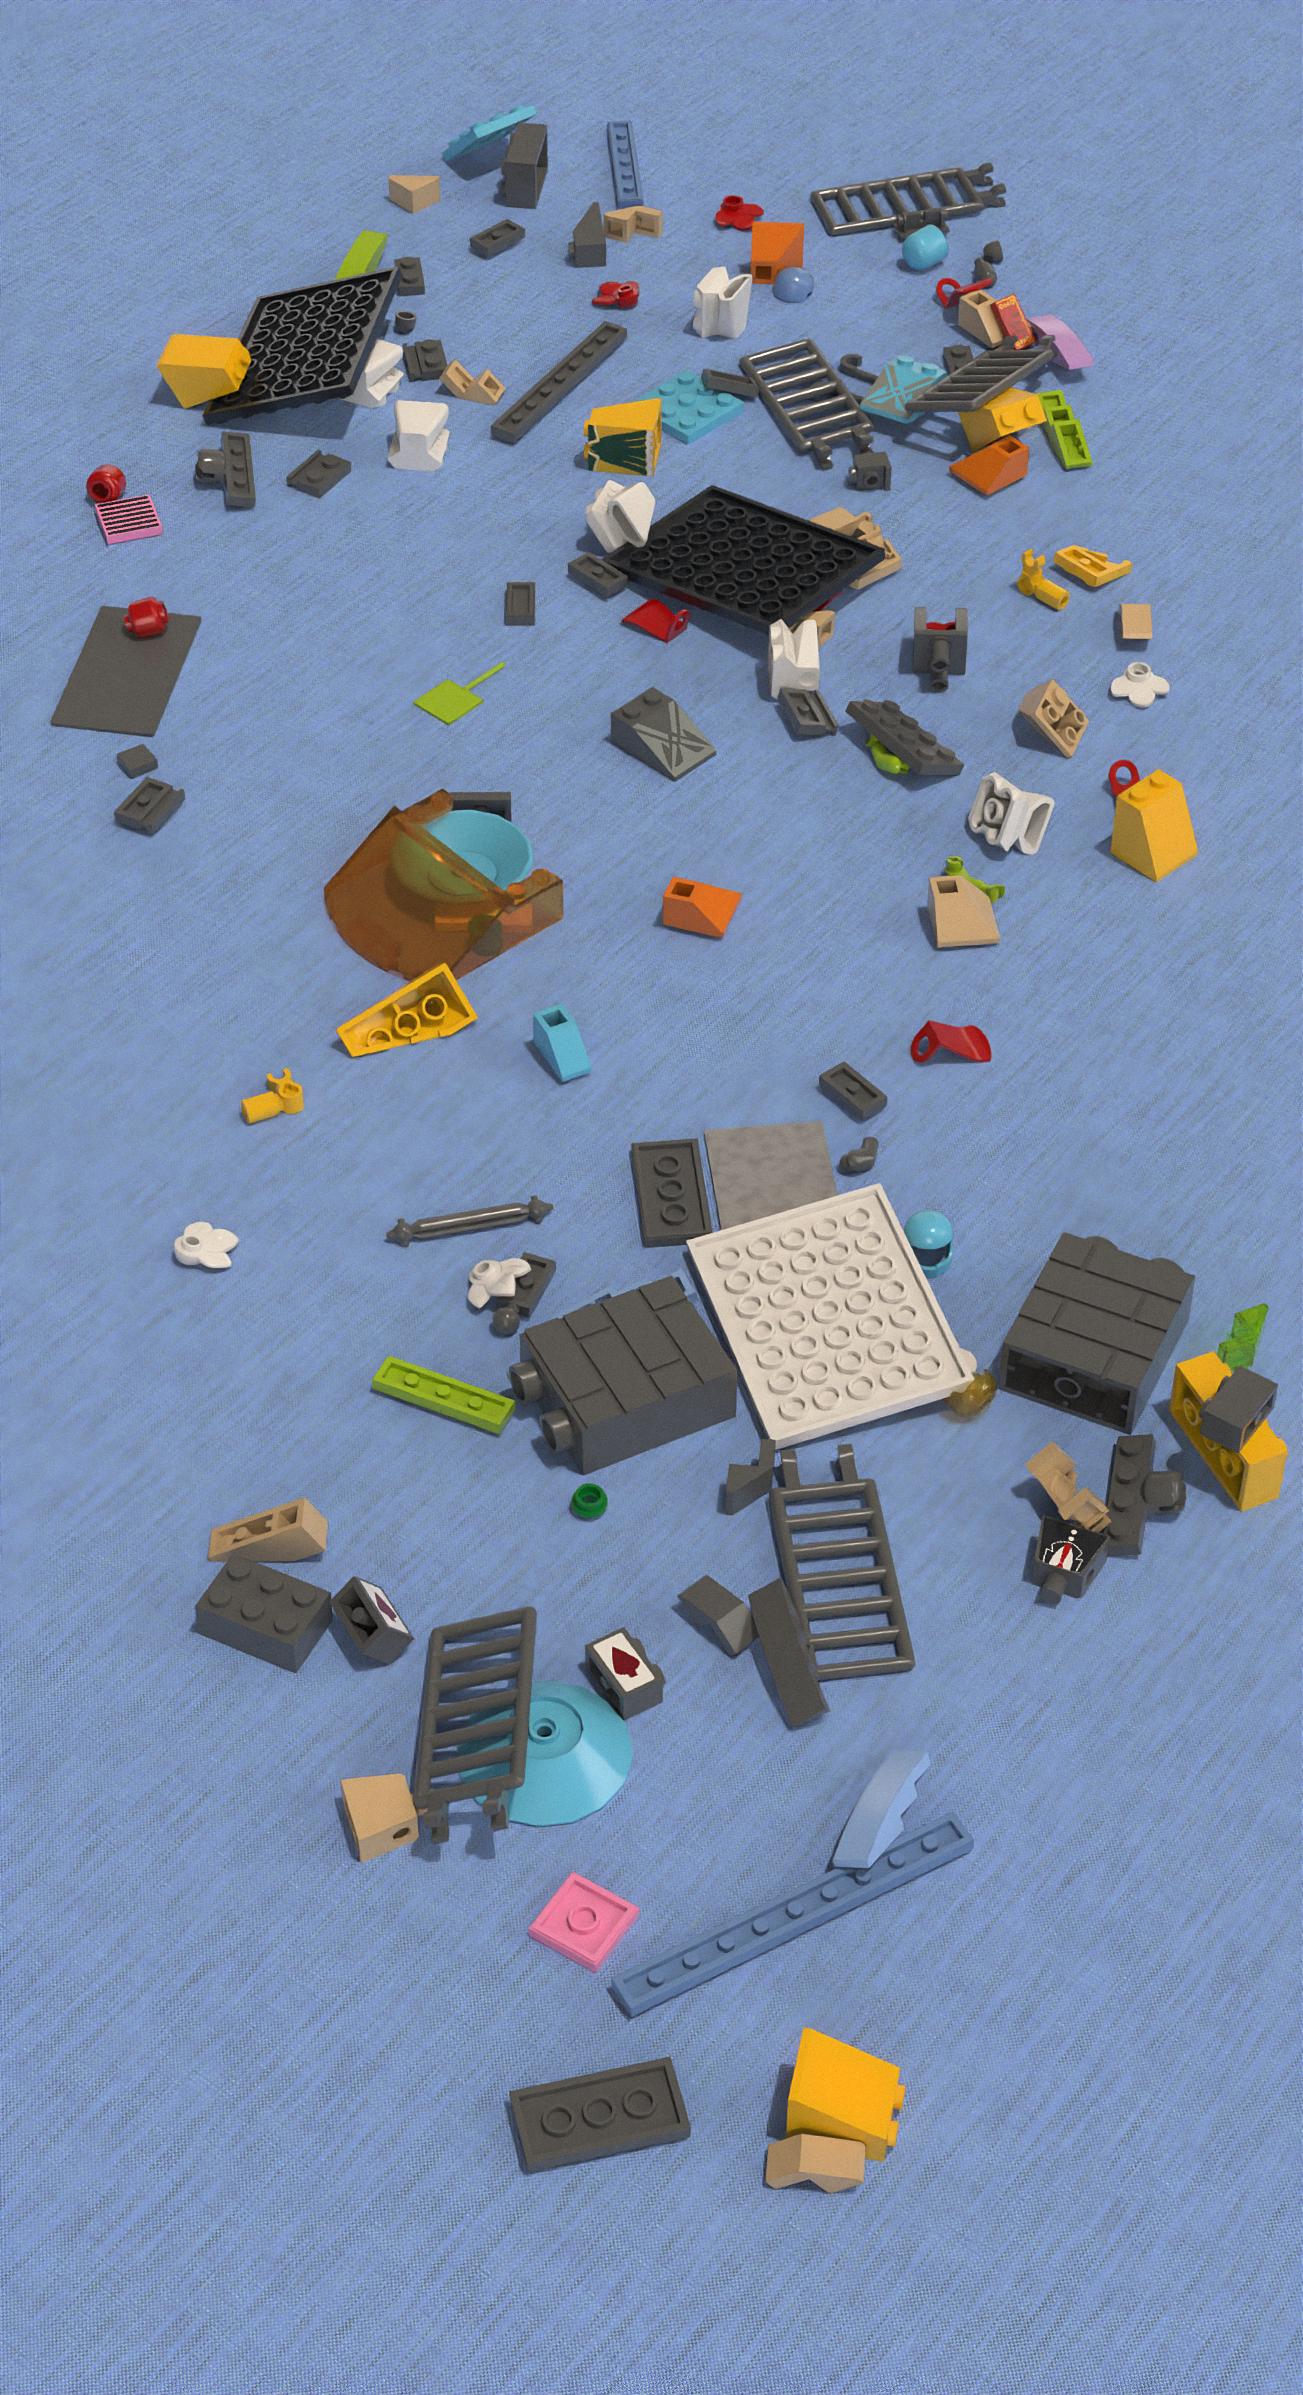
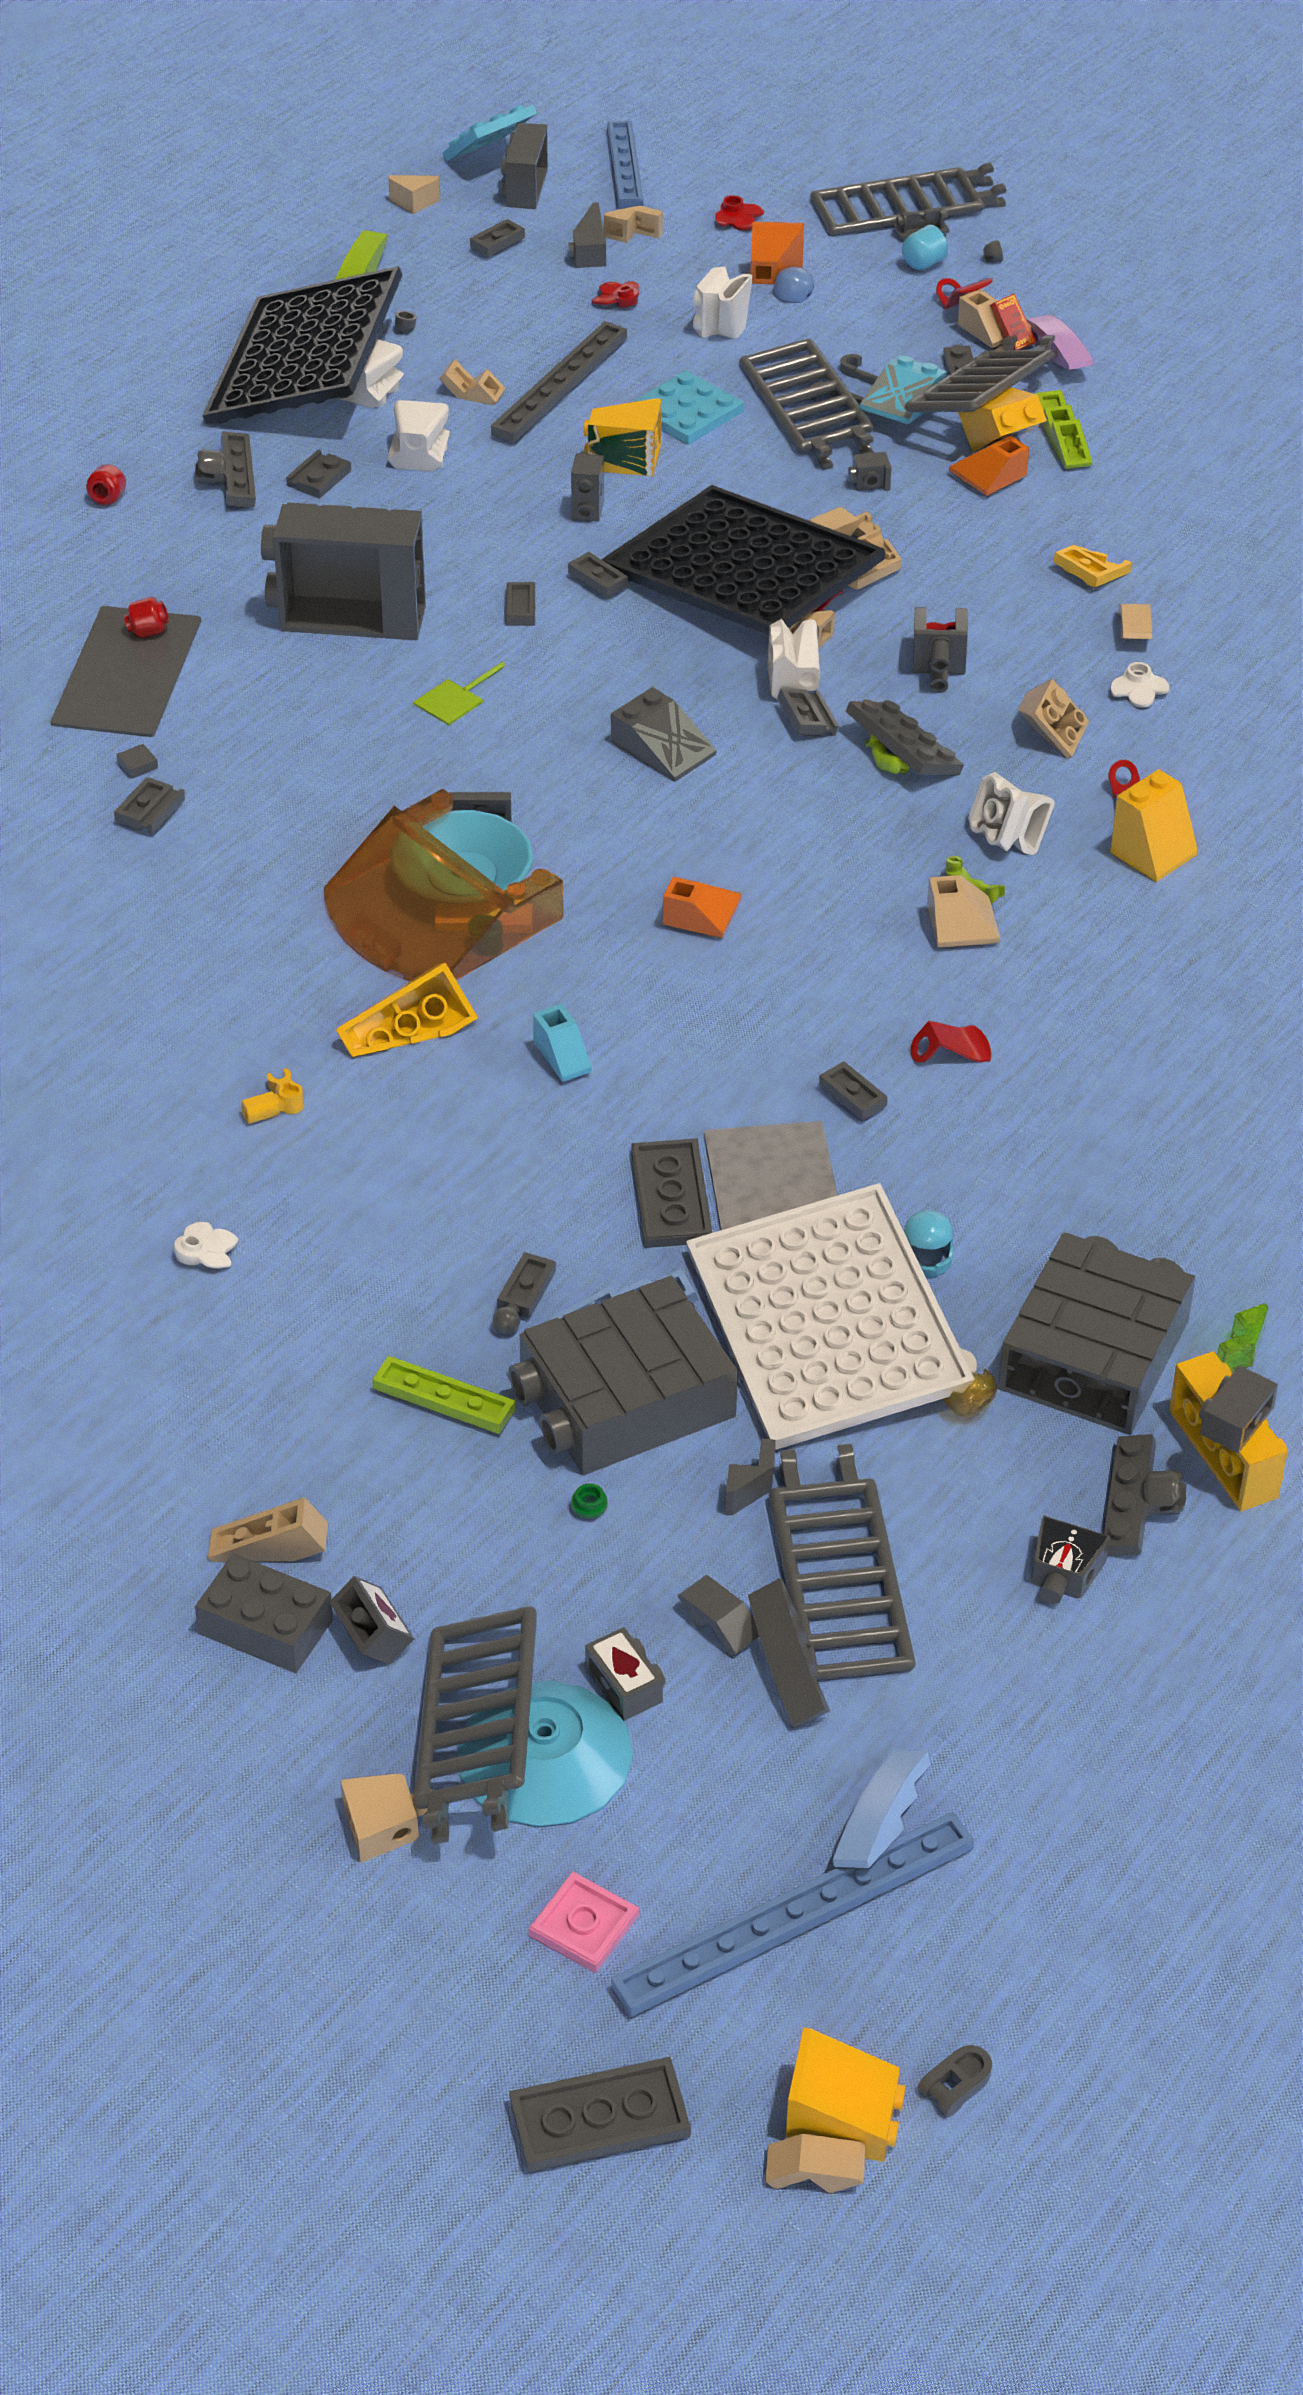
tile [95,495,163,544] -> none
yellow slope [156,334,252,409] -> none
dark grey wheel [386,1195,554,1247] -> none
dark grey plate [394,256,425,296] -> none
dark grey plate [403,339,447,382] -> none
white plate [468,1258,531,1308] -> none
white piece [586,479,656,553] -> none
red piece [621,598,690,643] -> none
dark grey tile [701,369,759,397] -> none
dark grey arm [840,1137,879,1173] -> none
dark grey cylinder [974,258,997,288] -> none
yellow bar [1017,548,1070,610] -> none
tan piece [1025,1441,1111,1532] -> none
none -> dark grey brick [261,502,426,640]
none -> dark grey brick [571,453,604,522]
none -> dark grey plate [918,2045,992,2117]

